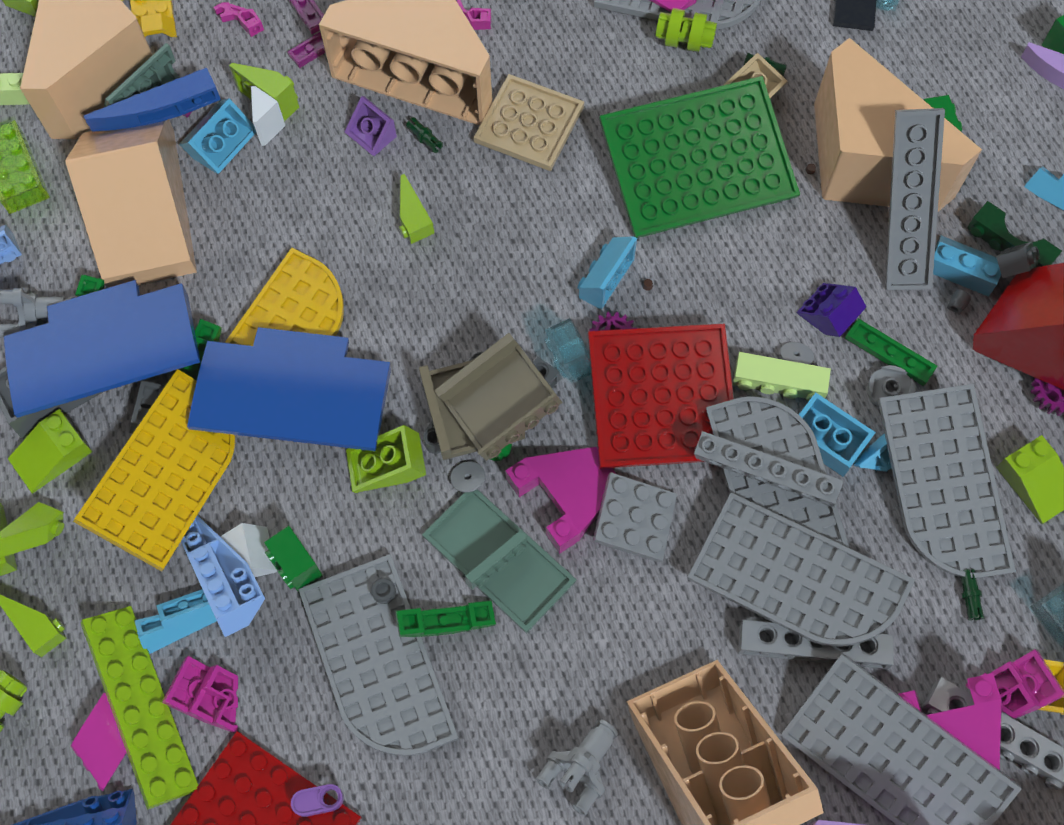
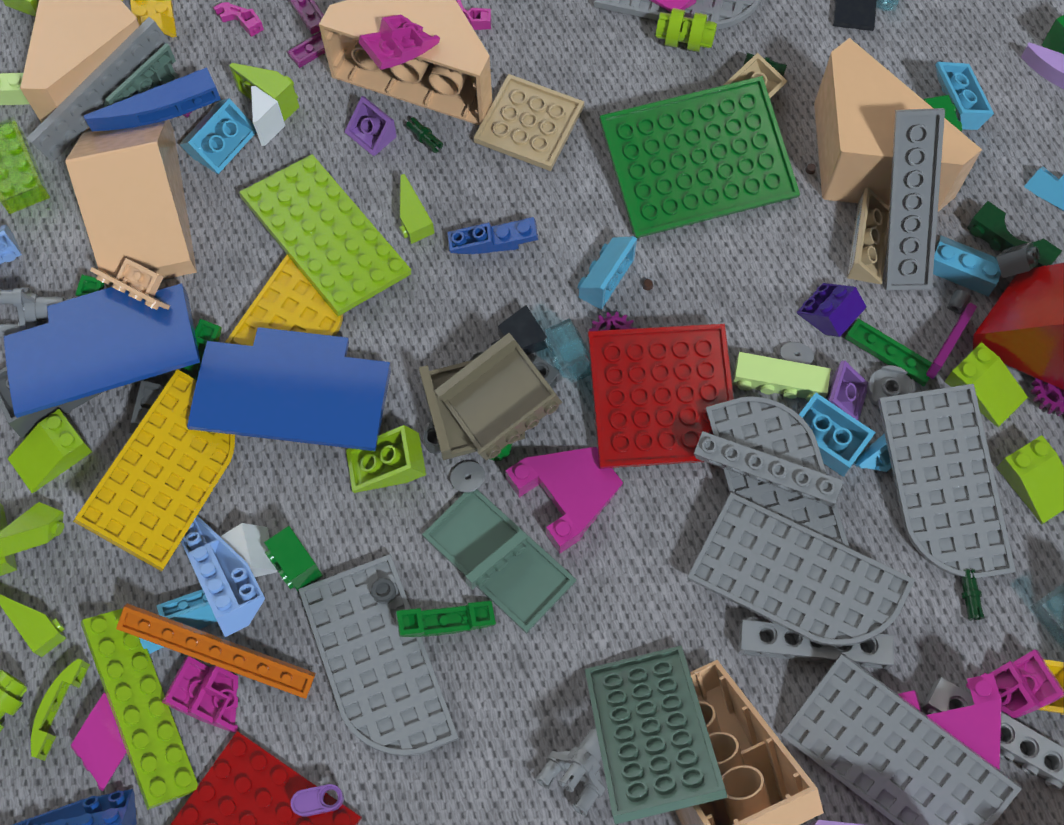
light grey plate [592,473,677,562] -> none
none -> light grey plate [27,17,171,162]
none -> lime slope [31,659,90,761]
none -> light nougat bracket [90,258,170,310]
none -> orange plate [116,603,316,699]
none -> lime plate [239,154,411,316]
none -> dark pink slope [359,14,440,70]
none -> blue slope [448,217,538,254]
none -> black torso [491,305,548,355]
none -> sand green plate [585,645,727,825]
none -> medium lavender slope [827,360,868,421]
none -> tan slope [847,187,890,284]
none -> magenta tile [926,303,977,379]
none -> medium azure slope [935,62,994,130]
none -> lime slope [944,342,1028,427]

